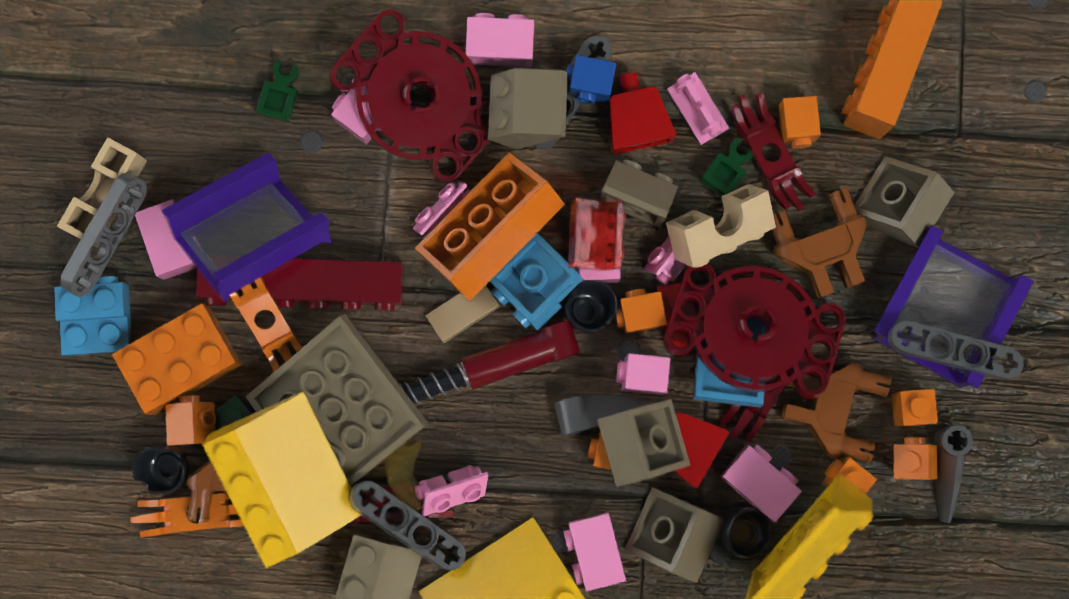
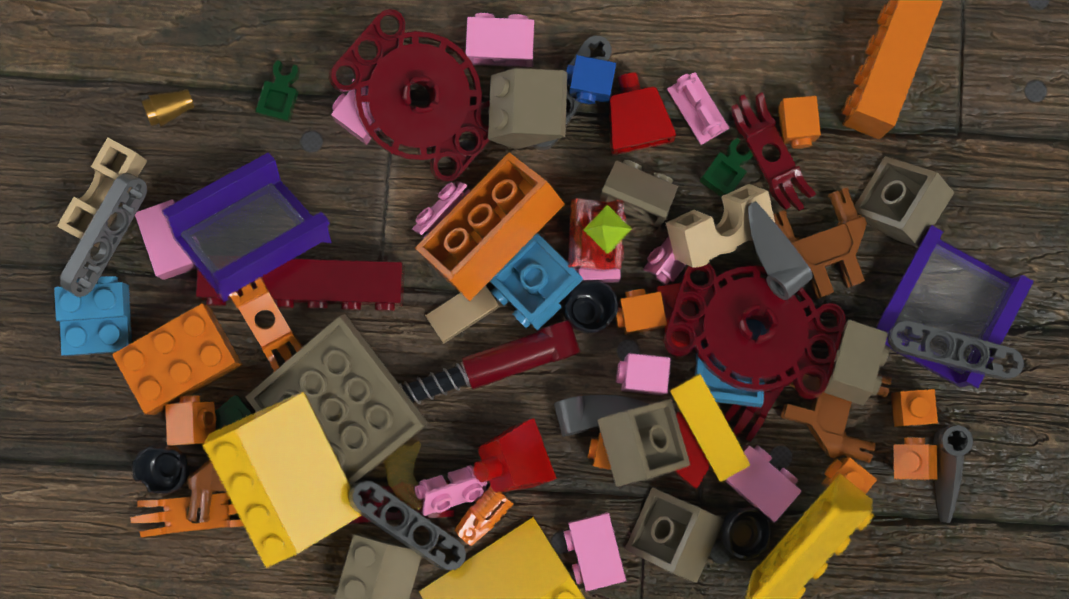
none -> pearl gold cone [142,89,195,127]
none -> orange hinge [454,485,514,546]
none -> red torso [473,418,557,493]
none -> lime slope [584,205,632,254]
none -> yellow tile [669,374,750,482]
none -> dark grey piece [748,202,813,300]
none -> dark tan brick [824,319,890,405]

